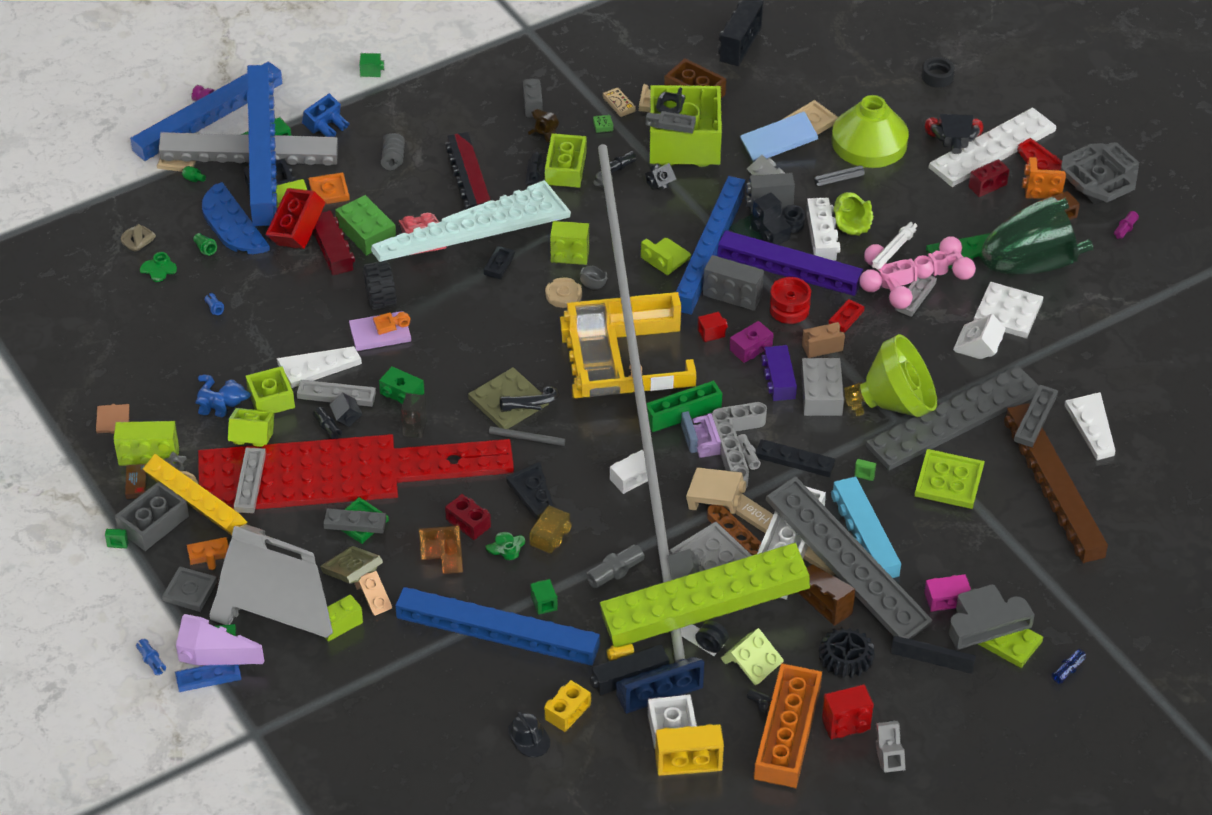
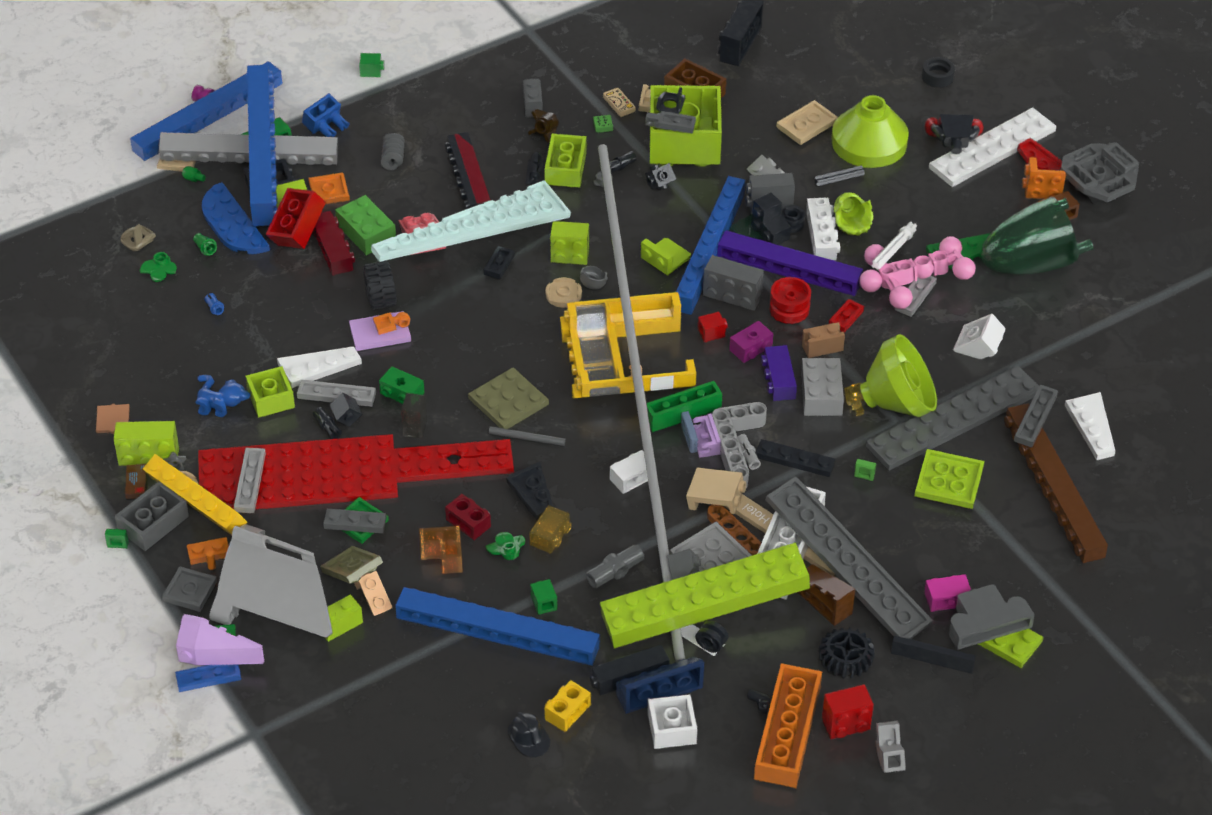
blue pin [136,639,166,675] -> none
lime brick [228,408,274,446] -> none
black plant [500,386,559,412] -> none
yellow pin [607,643,634,661] -> none
yellow brick [655,724,724,776] -> none
yellowish green bracket [721,628,784,685] -> none
light blue tile [740,111,818,162] -> none
medium azure brick [831,477,901,578] -> none
dark red brick [968,159,1010,197] -> none
white plate [974,282,1043,338] -> none
clear blue axle [1052,649,1086,684] -> none
magenta axle [1114,211,1139,239] -> none

